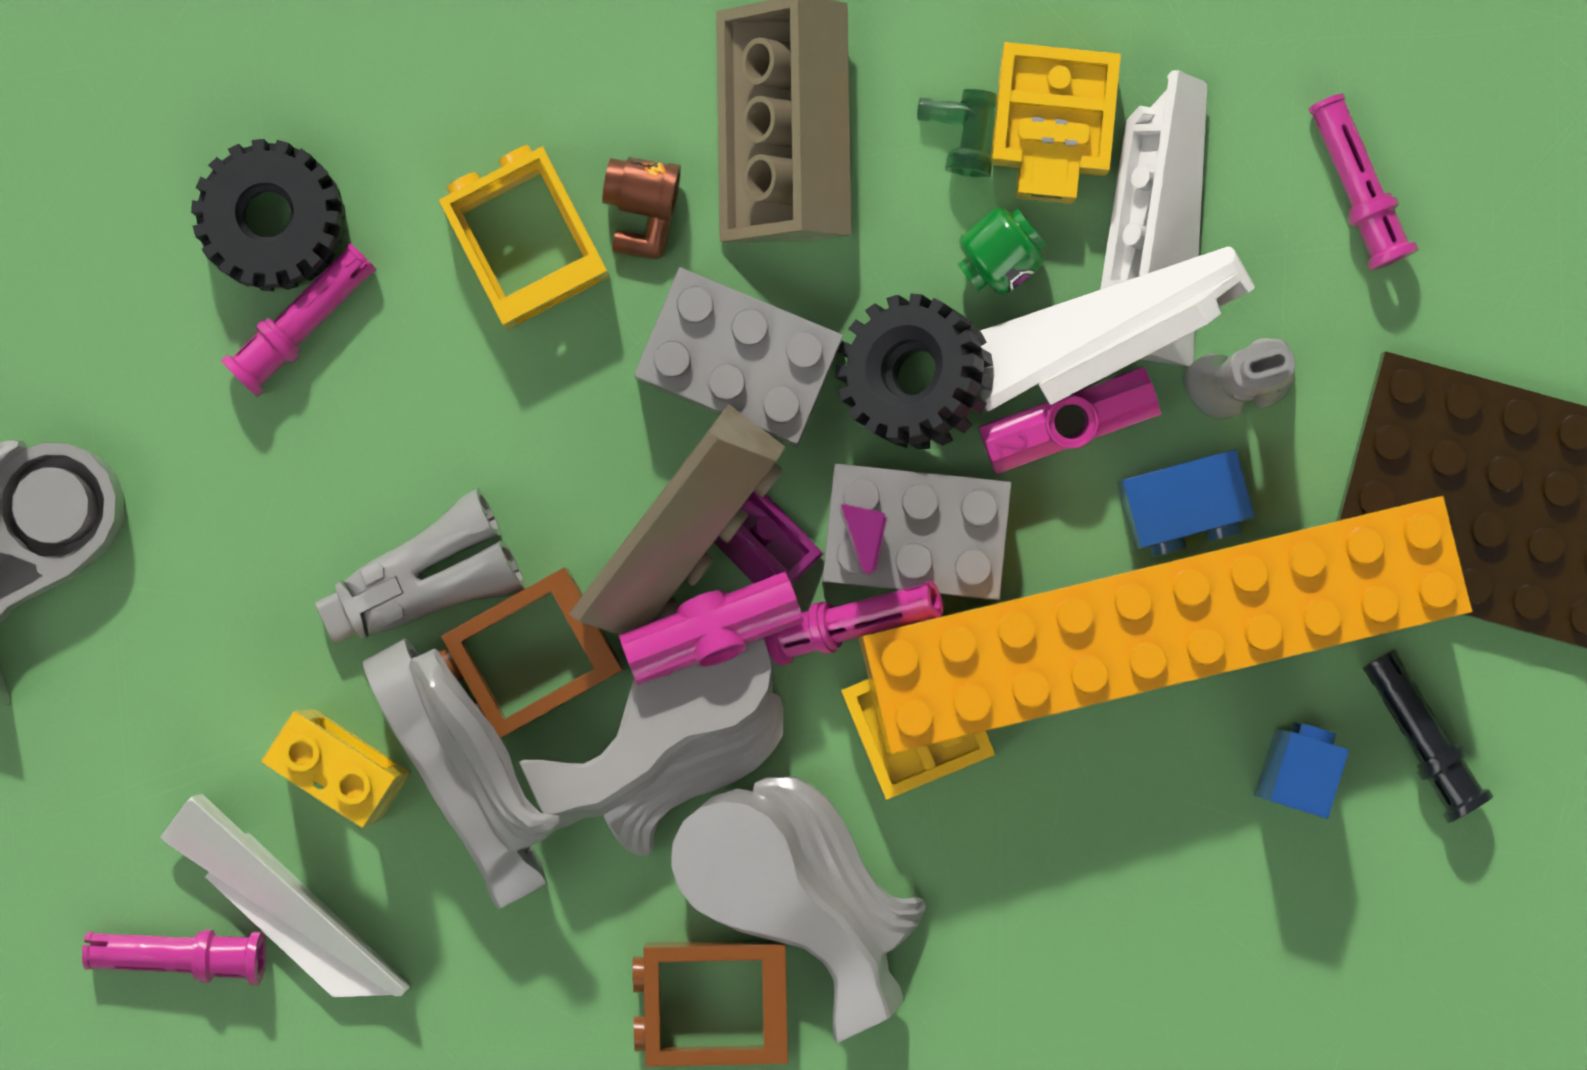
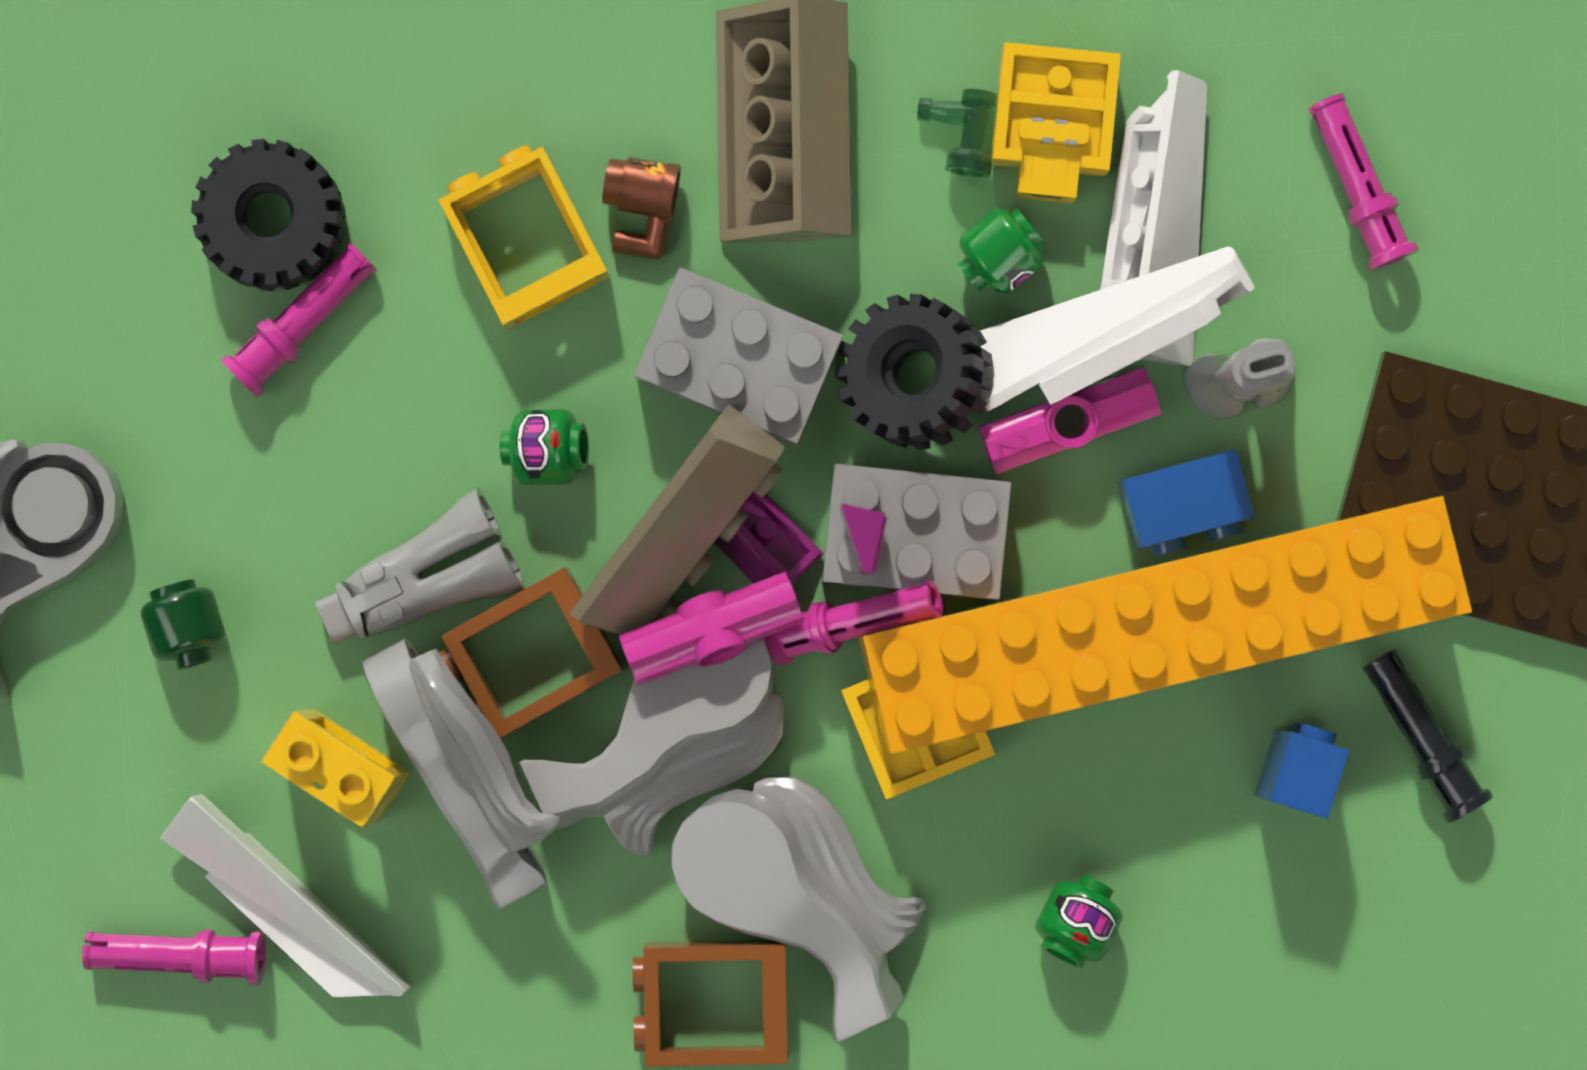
none -> dark green head [141,579,225,670]
none -> green head [499,409,589,485]
none -> green head [1035,875,1123,968]

